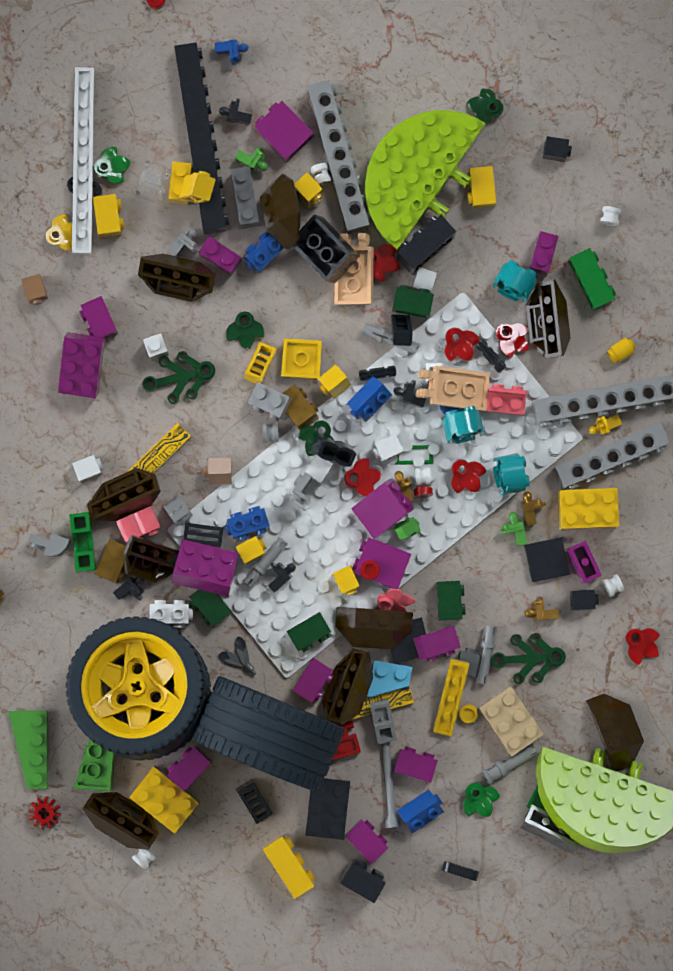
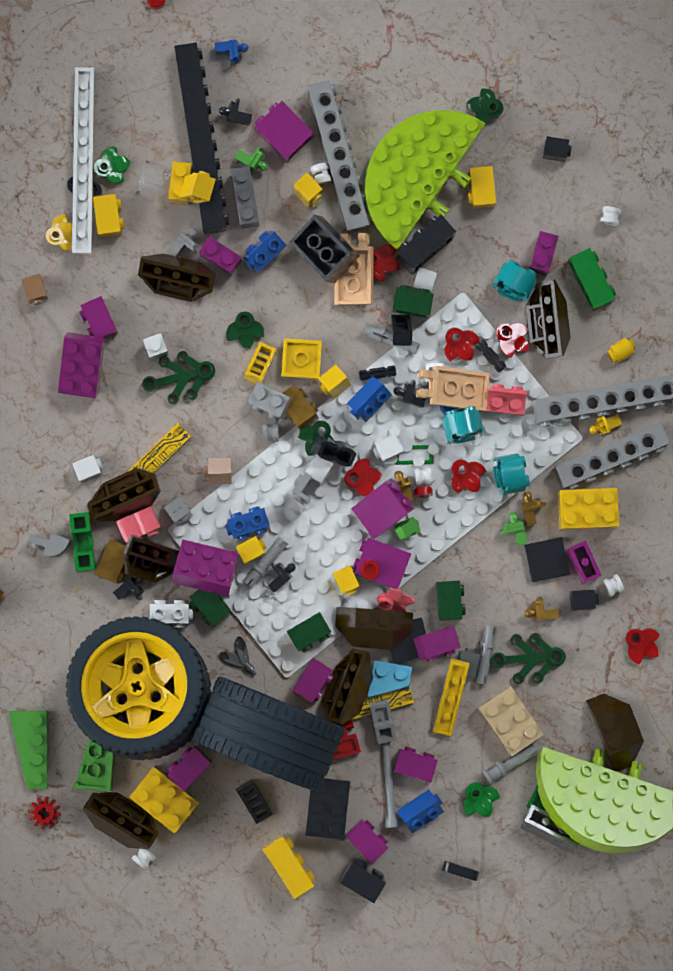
black tile [183,523,224,547] -> none
dark brown wedge [260,174,301,250] -> none
yellow tile [459,704,478,724] -> none

